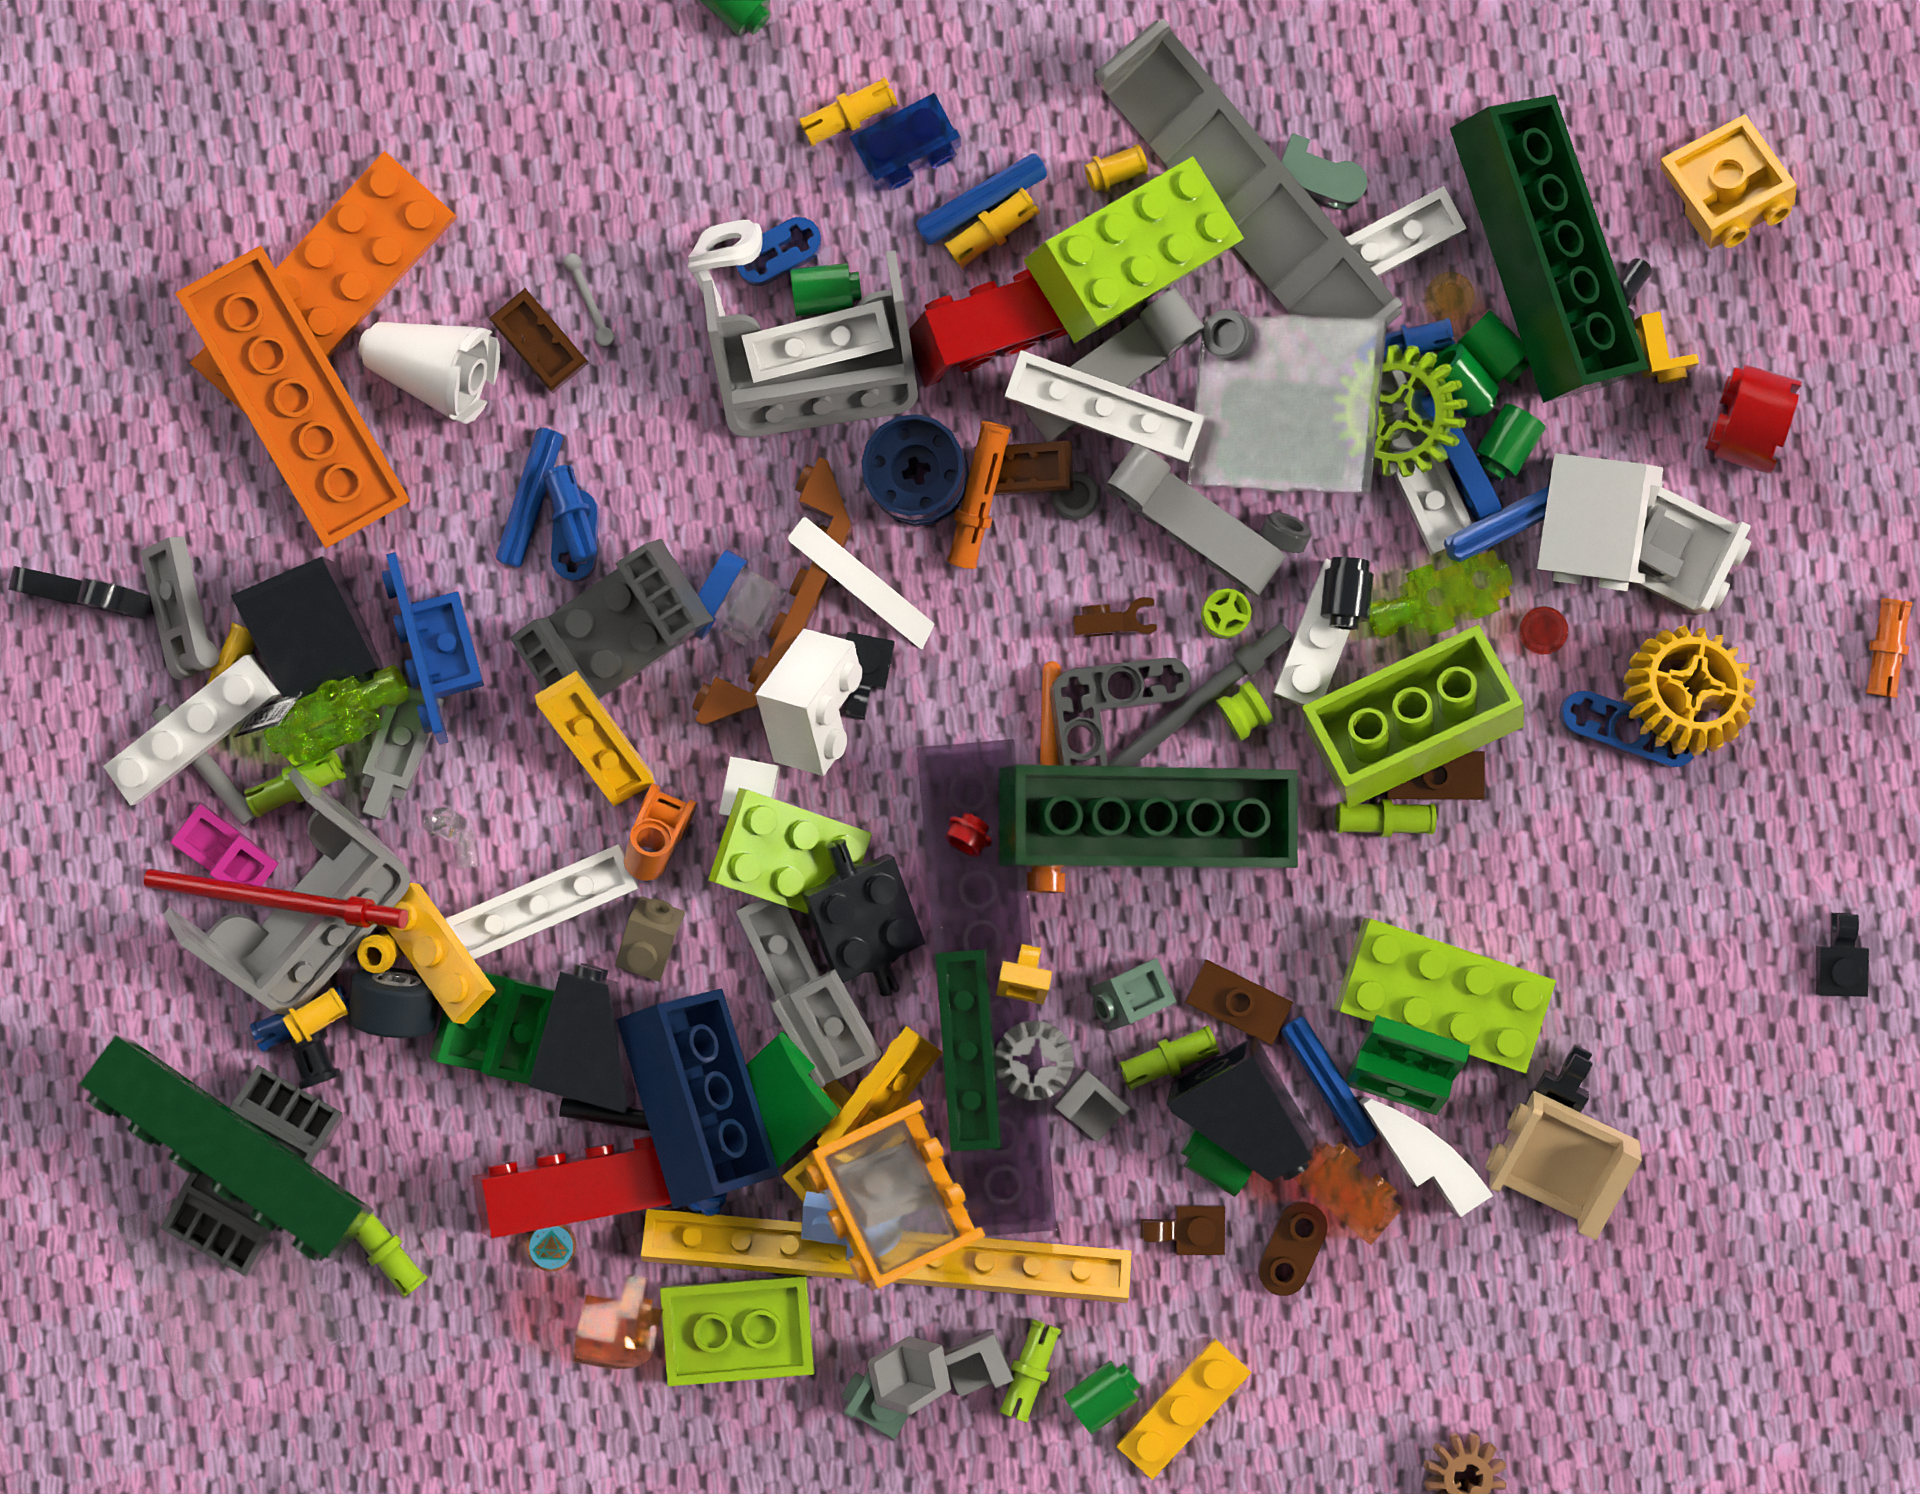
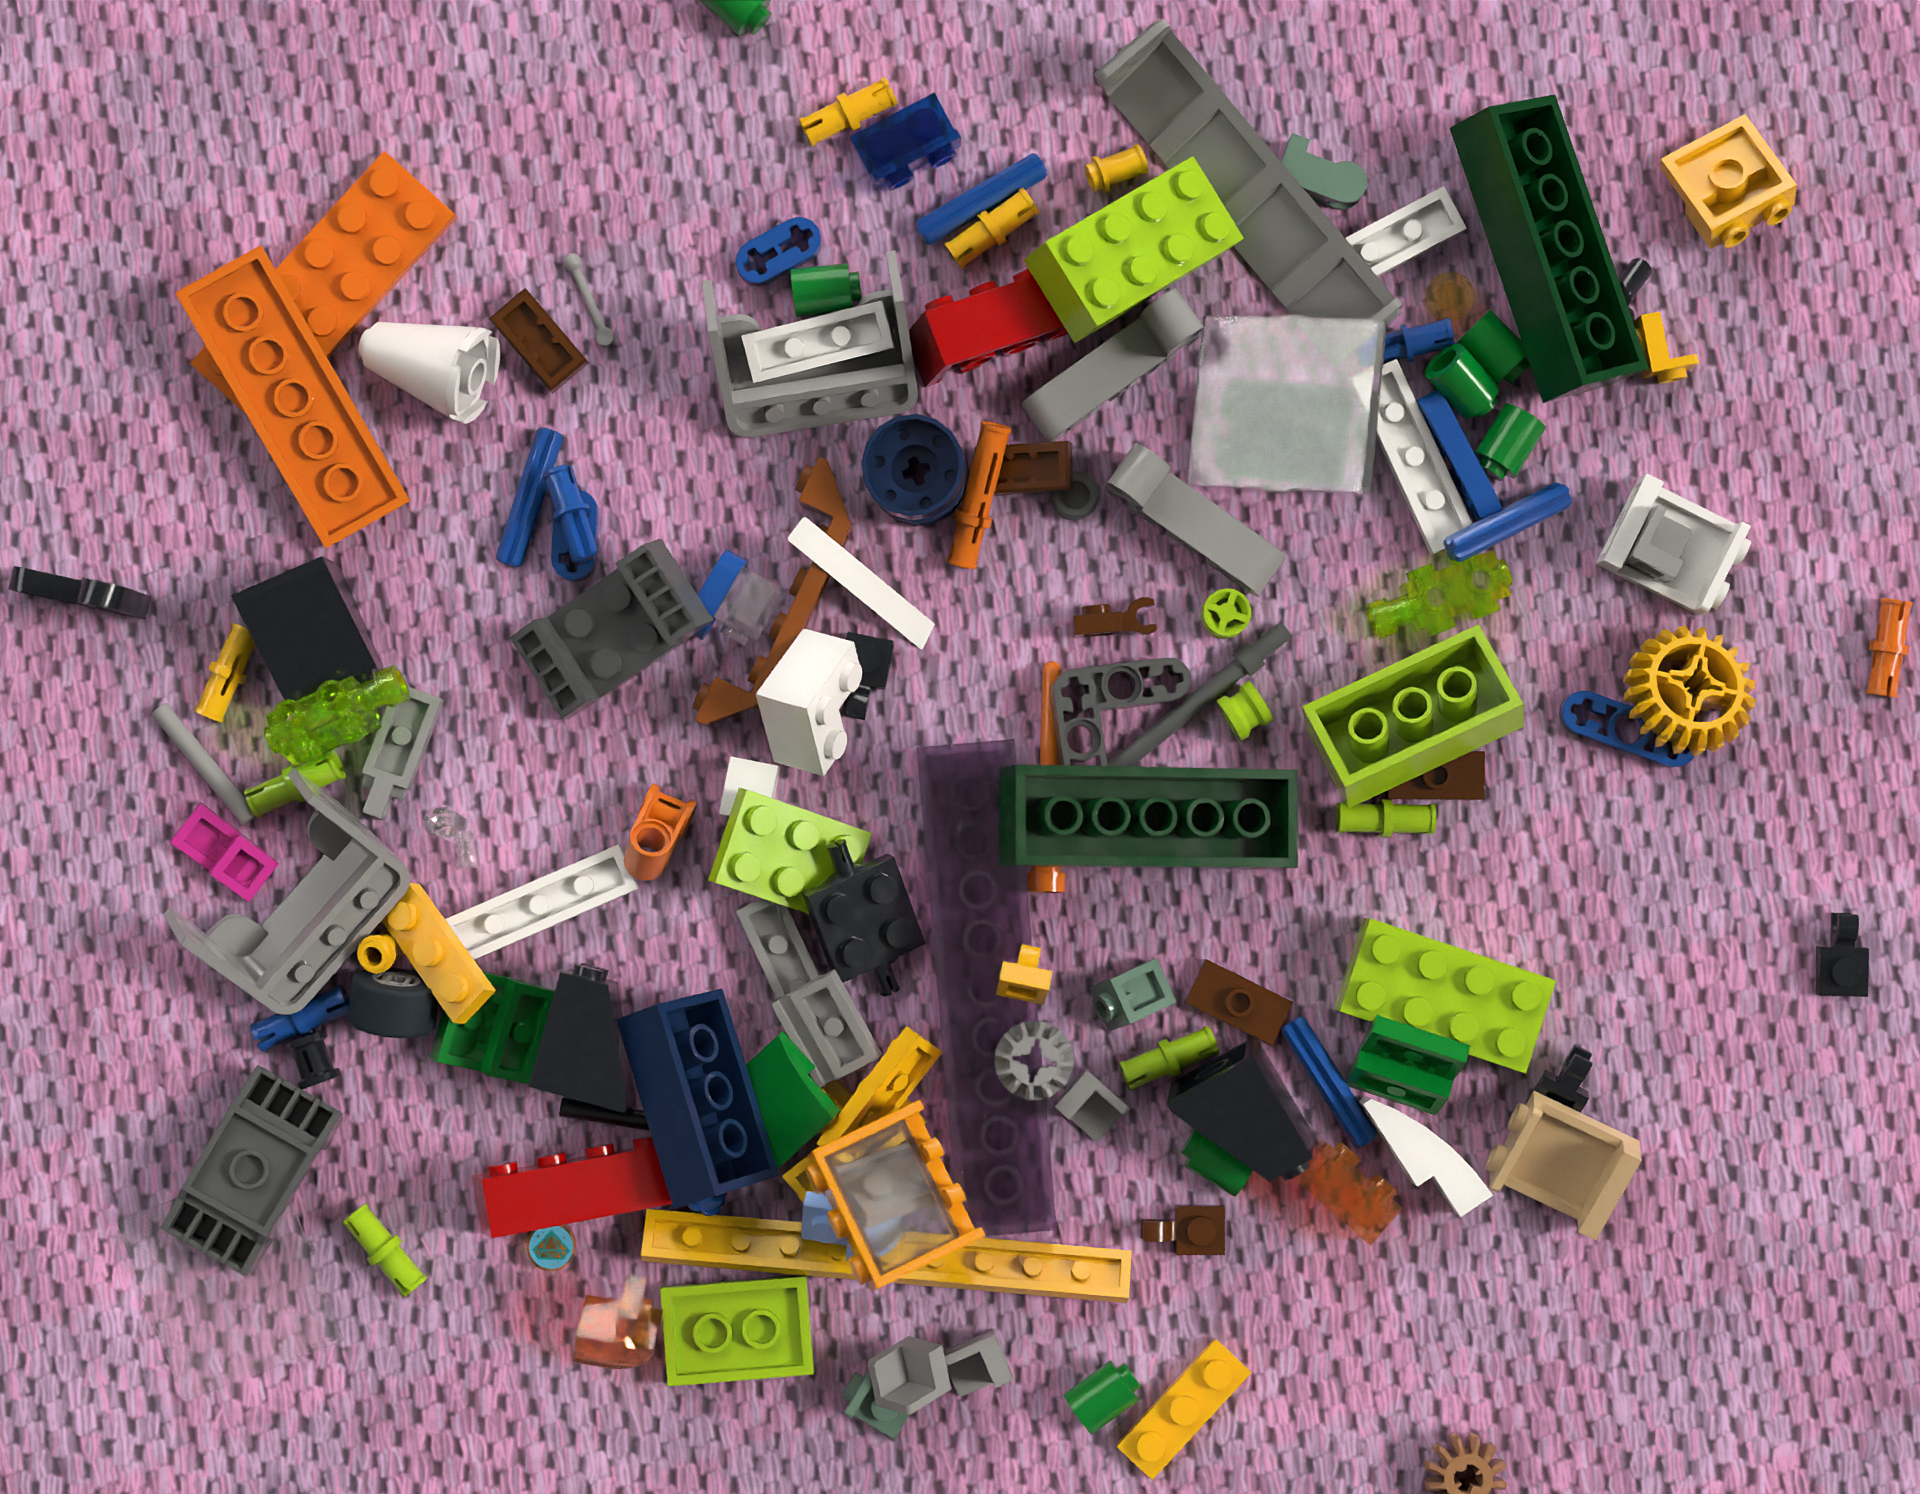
dark green brick [79,1034,374,1262] -> none
white plate [103,654,281,806] -> none
light grey plate [140,537,219,680] -> none
red bar [144,869,408,929] -> none
sticker [233,692,301,738] -> none
yellow pin [282,987,349,1043] -> none
blue bracket [382,552,484,745] -> none
yellow plate [535,670,655,807] -> none
dark tan bracket [615,896,685,982] -> none
white piece [687,220,763,317] -> none
dark green plate [936,949,1002,1152] -> none
red plate [945,813,992,857] -> none
lime pin [999,1319,1062,1423] -> none
white plate [1004,350,1205,464] -> none
dark grey tile [1202,309,1254,361] -> none
reddish brown plate [1258,1201,1328,1296] -> none
dark grey tile [1260,512,1312,553] -> none
white plate [1272,559,1350,706] -> none
black brick [1320,557,1374,630] -> none
lime gear [1334,345,1467,477] -> none
clear red plate [1519,606,1568,655] -> none
white panel [1537,453,1663,591] -> none
red brick [1705,364,1802,474] -> none

